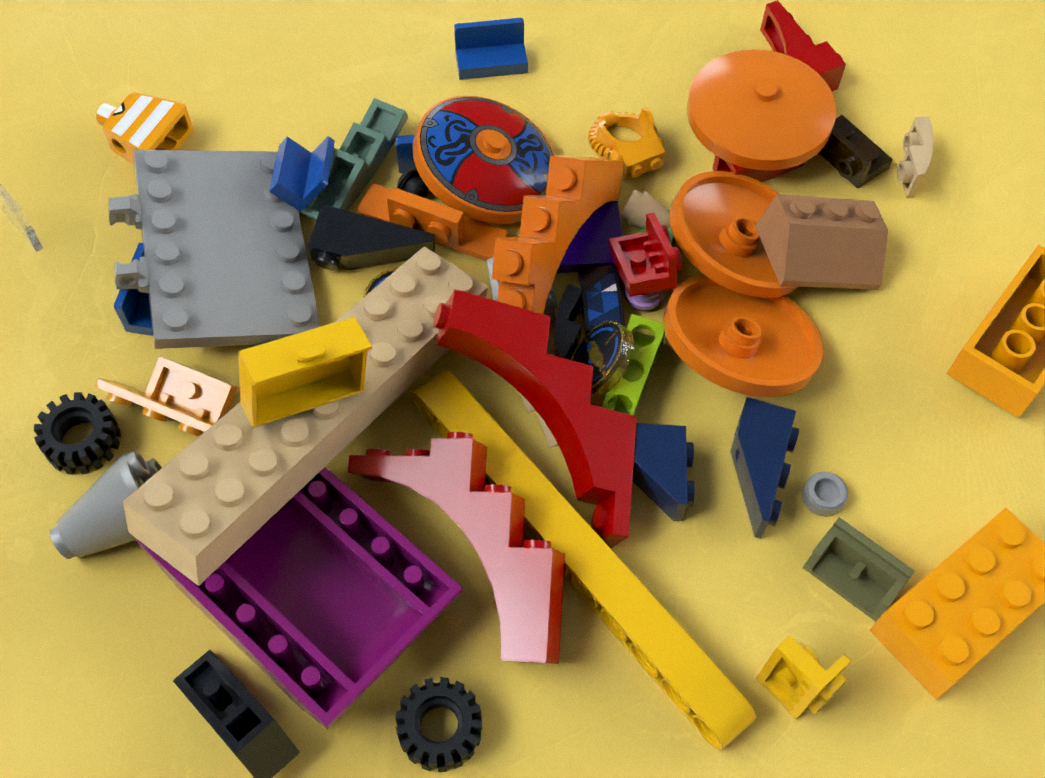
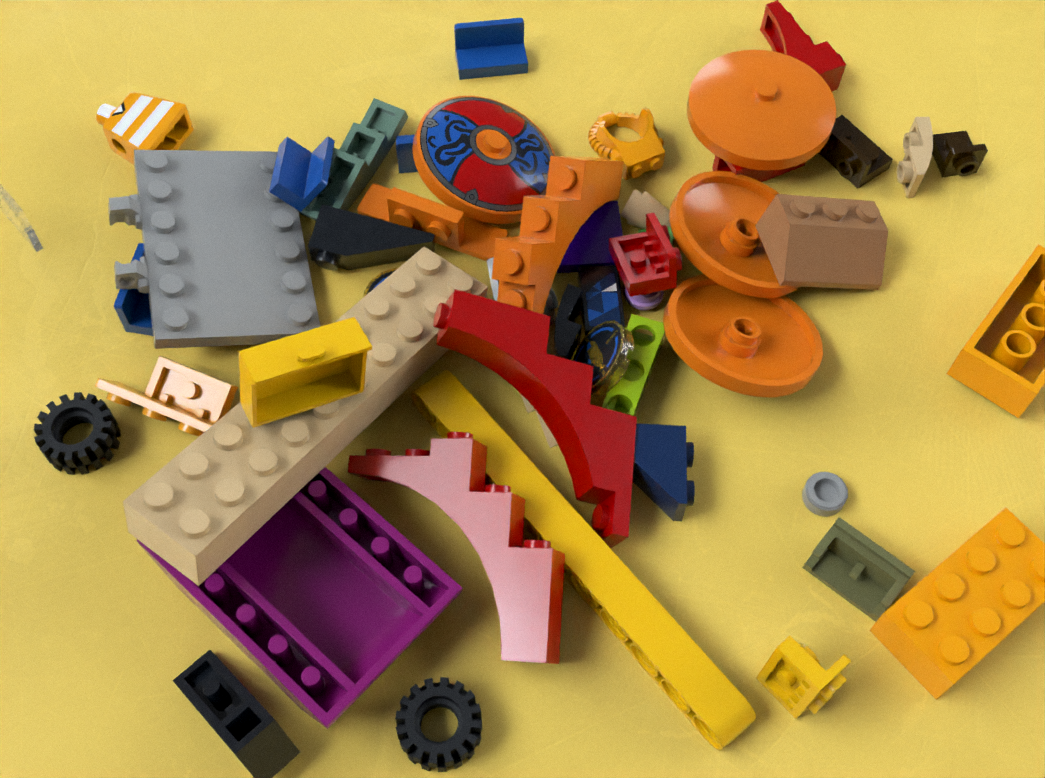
light grey cone [50,451,162,559] -> none
black piece [397,169,429,198] -> none
dark blue slope [730,397,799,539] -> none
none -> dark brown bracket [932,131,988,177]

